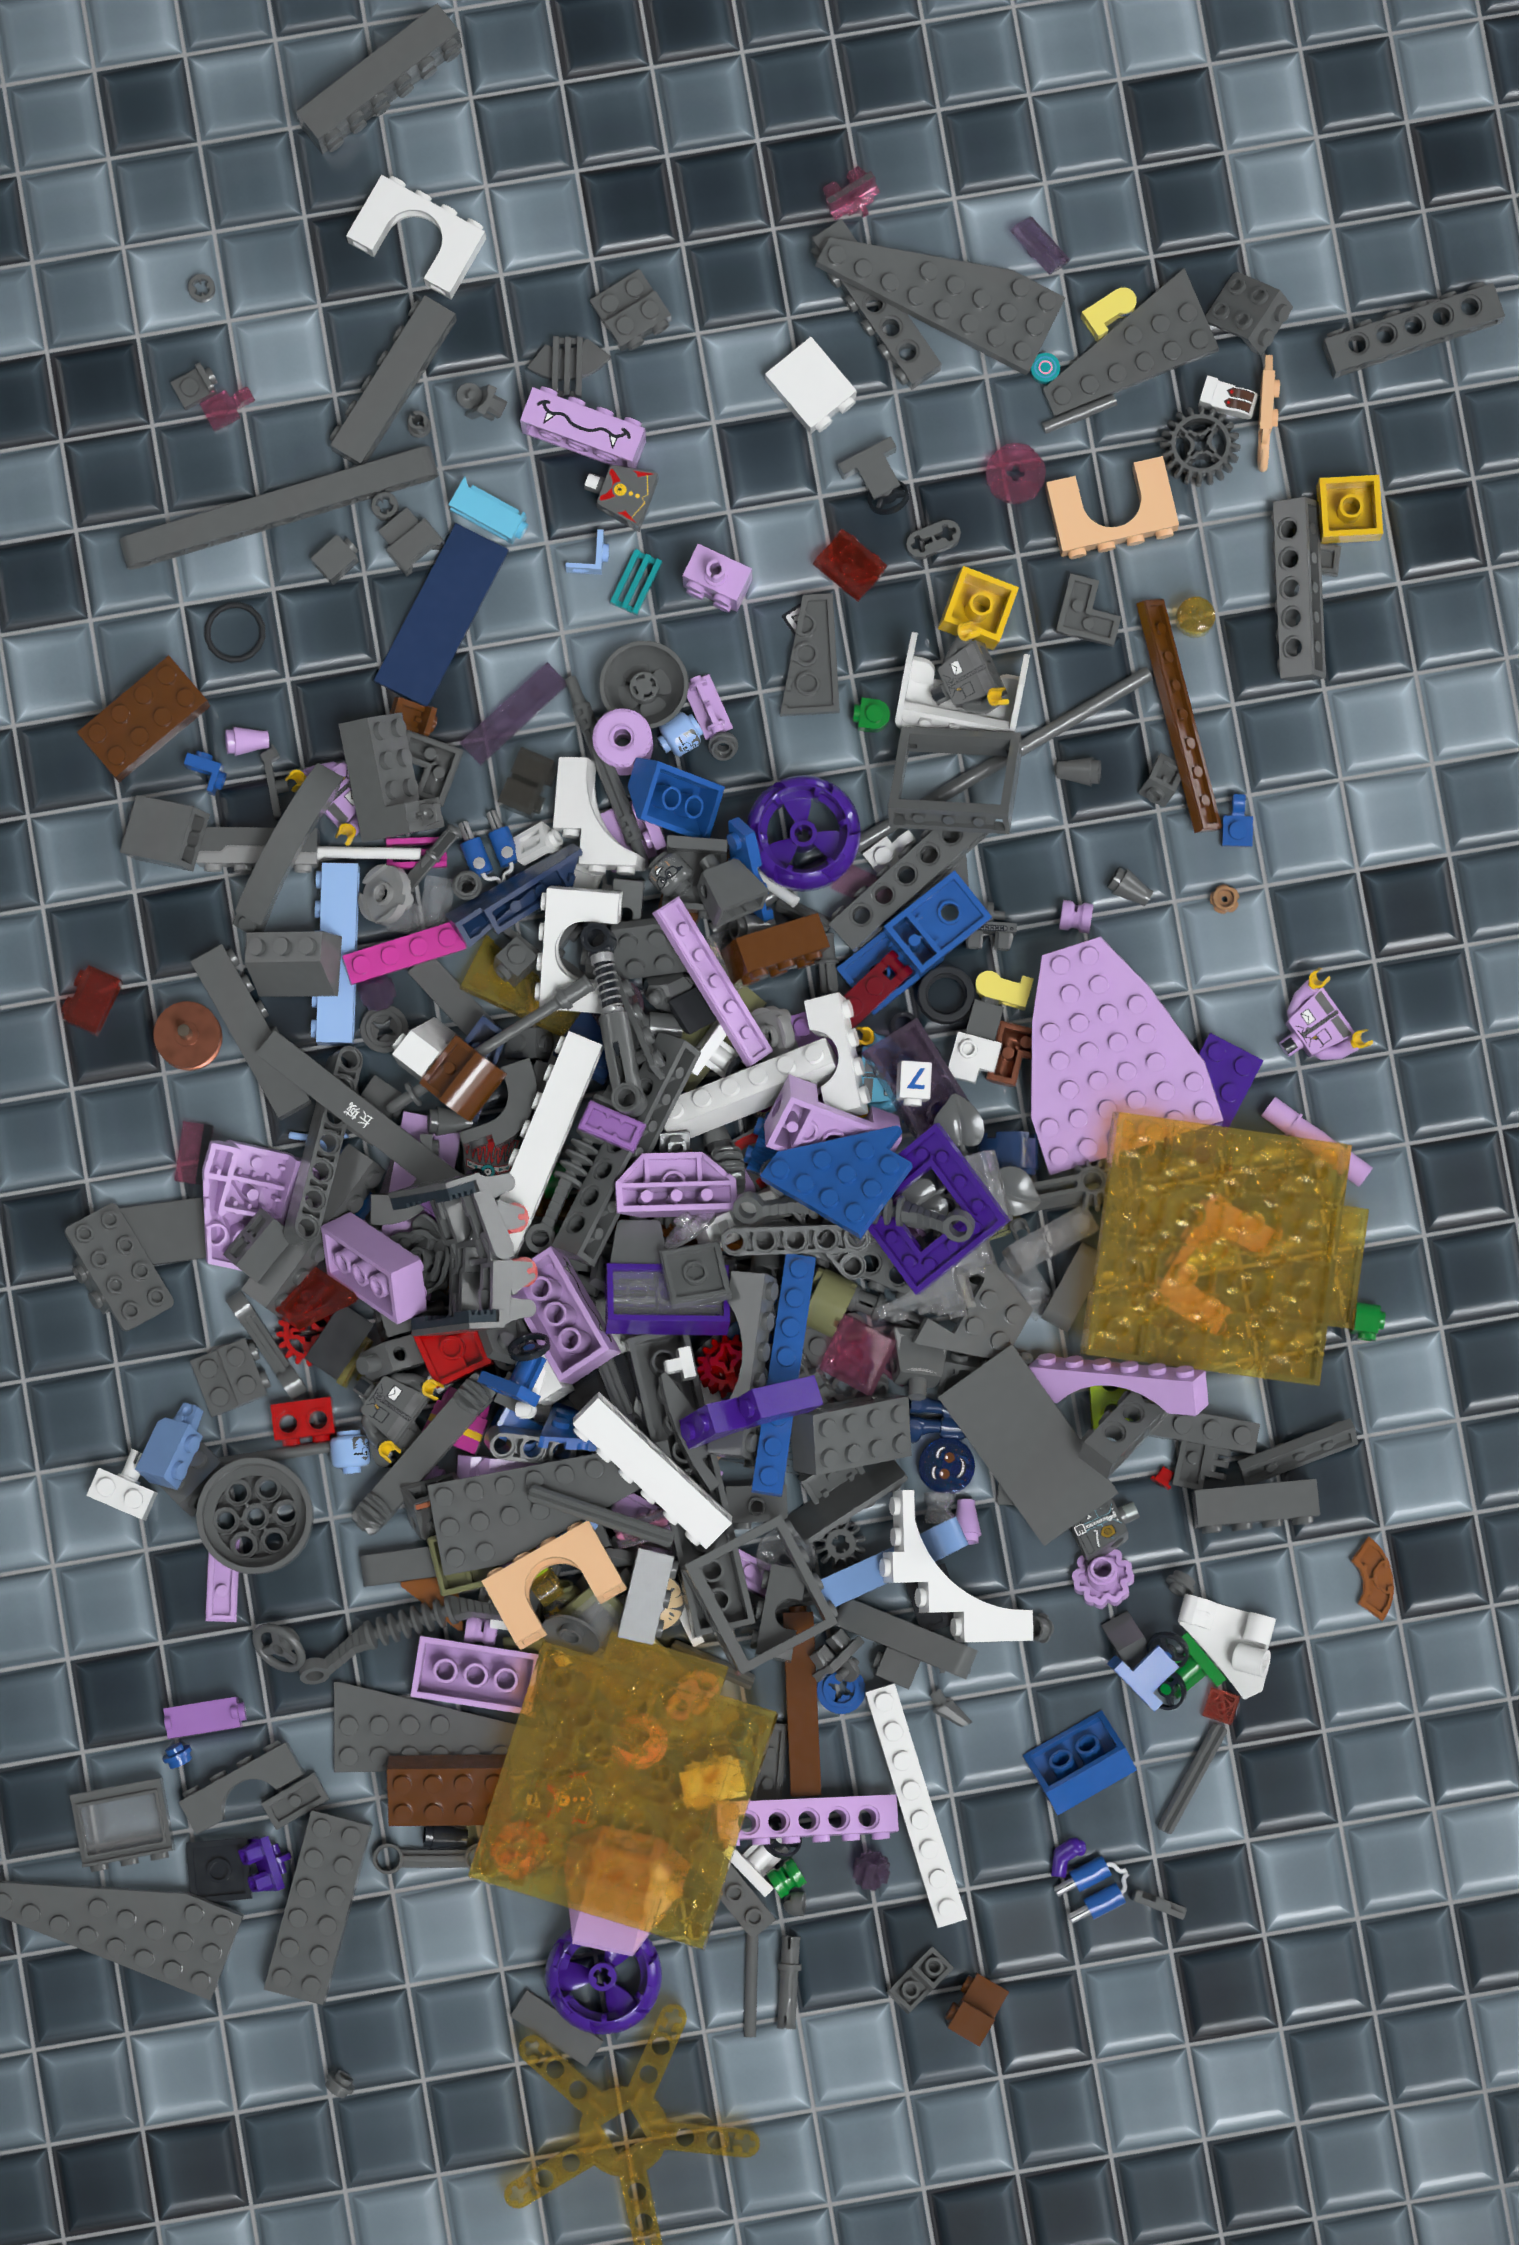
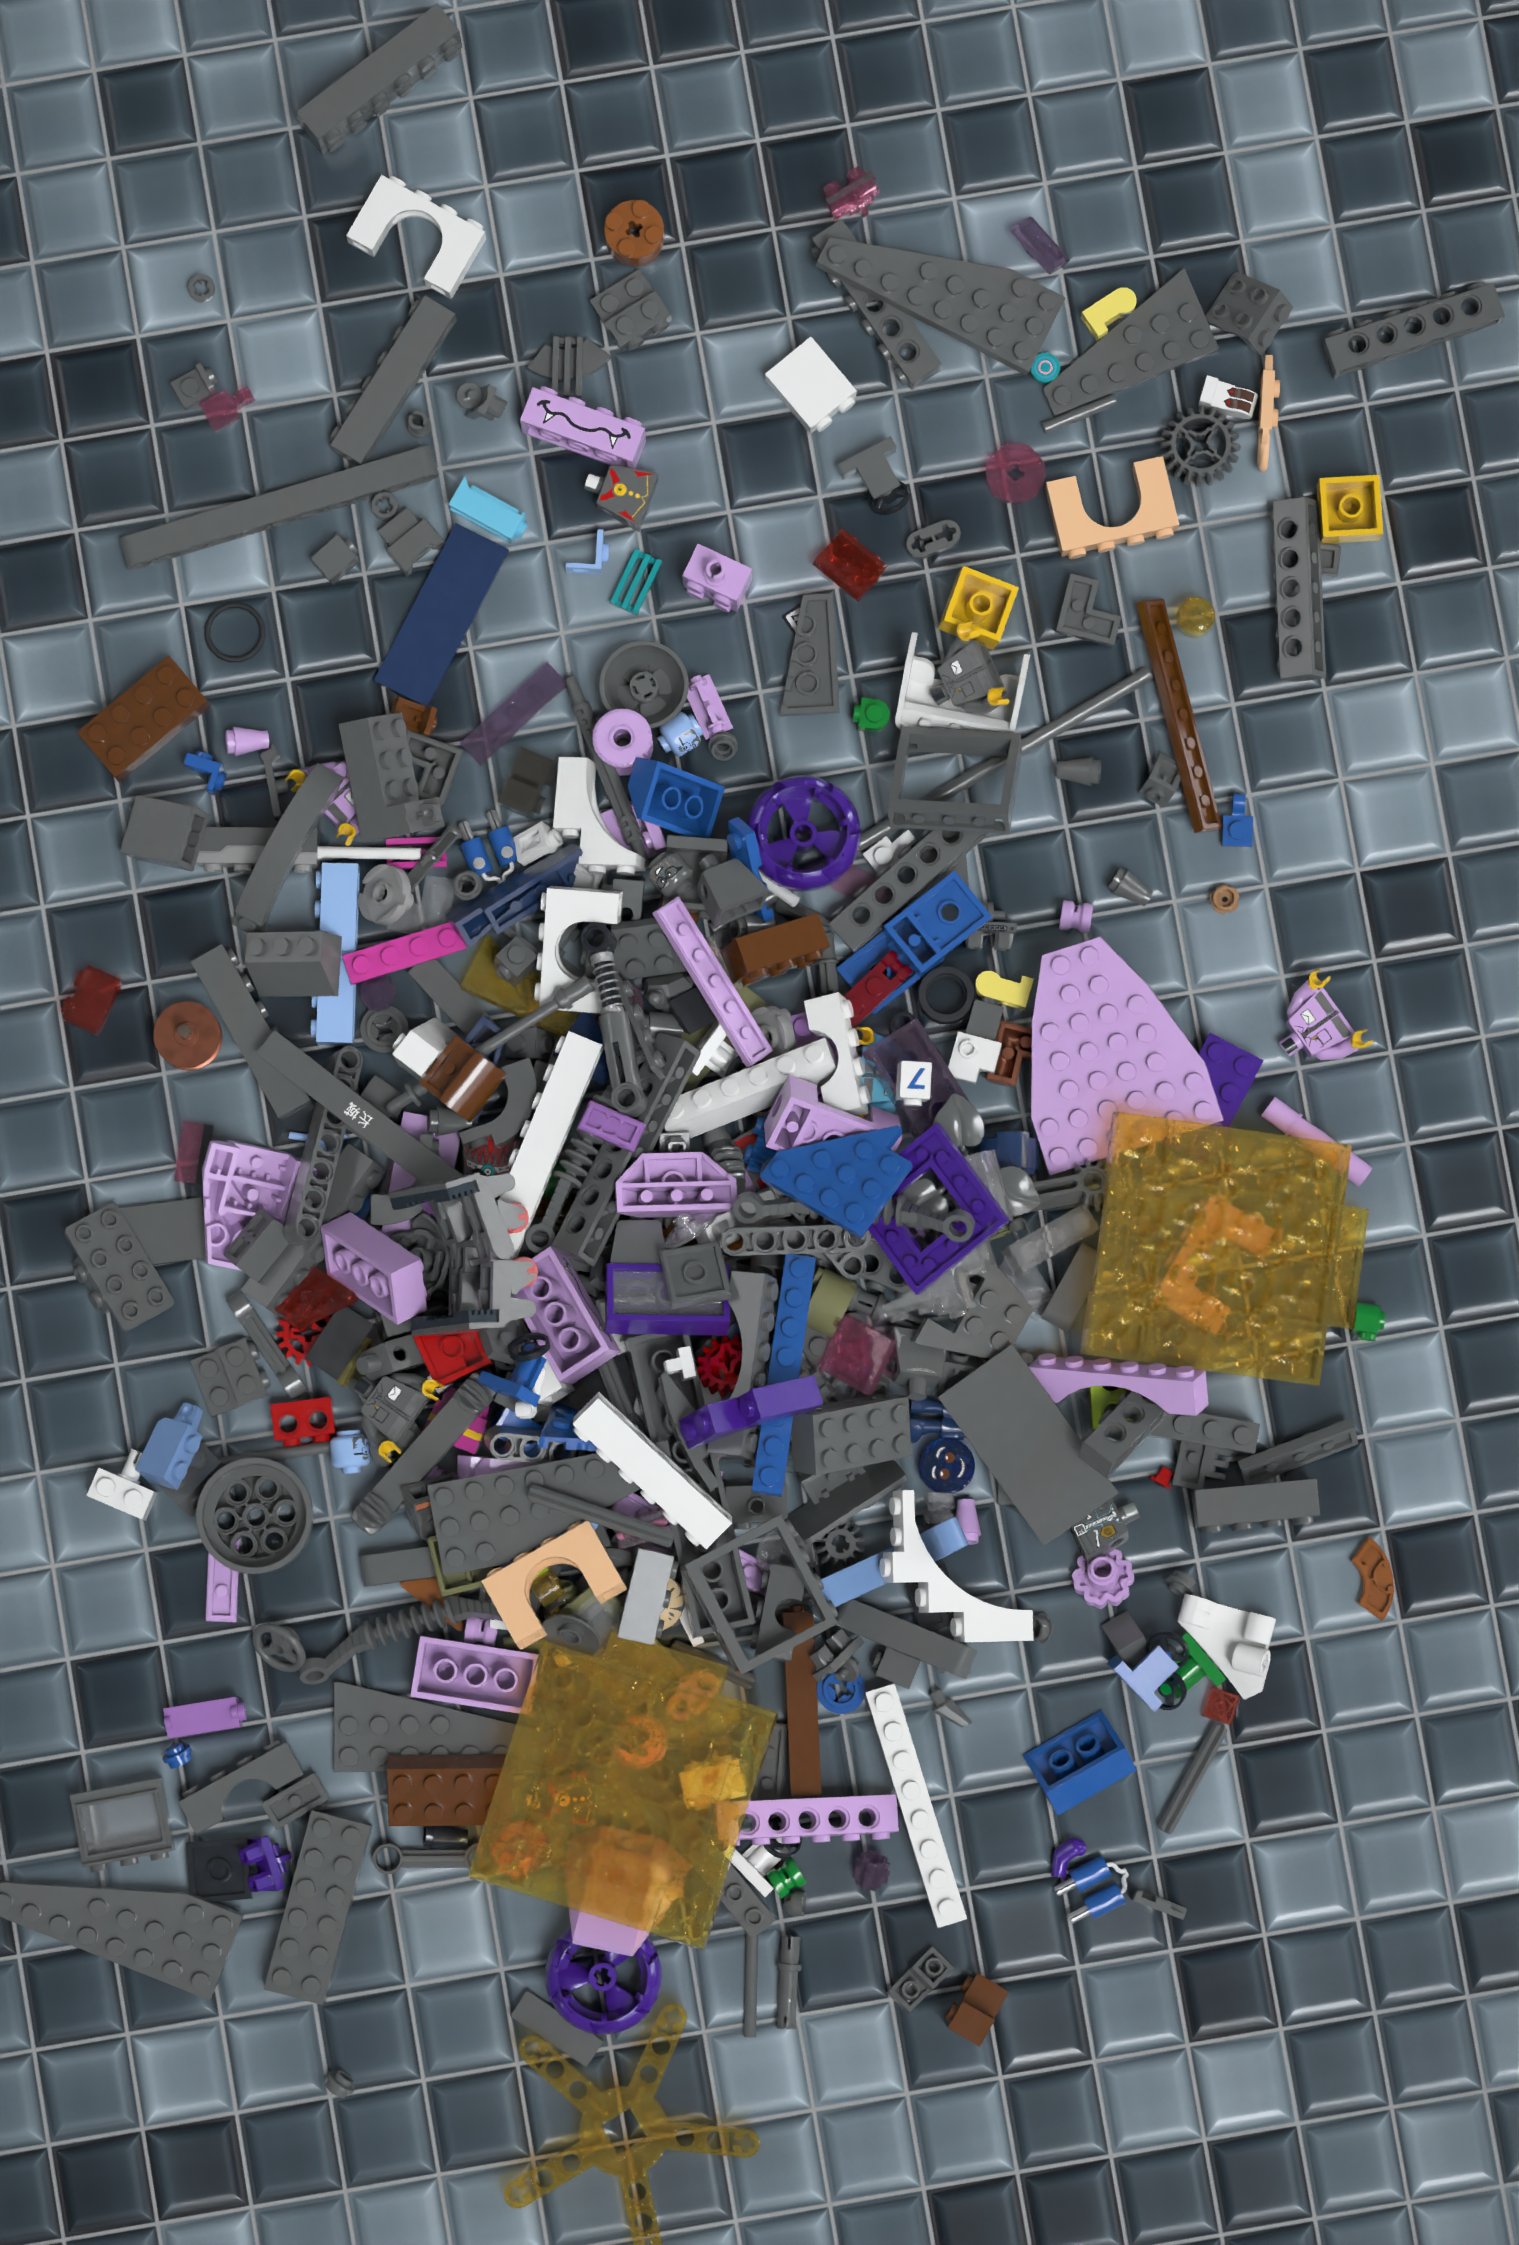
none -> dark orange brick [604,200,665,267]

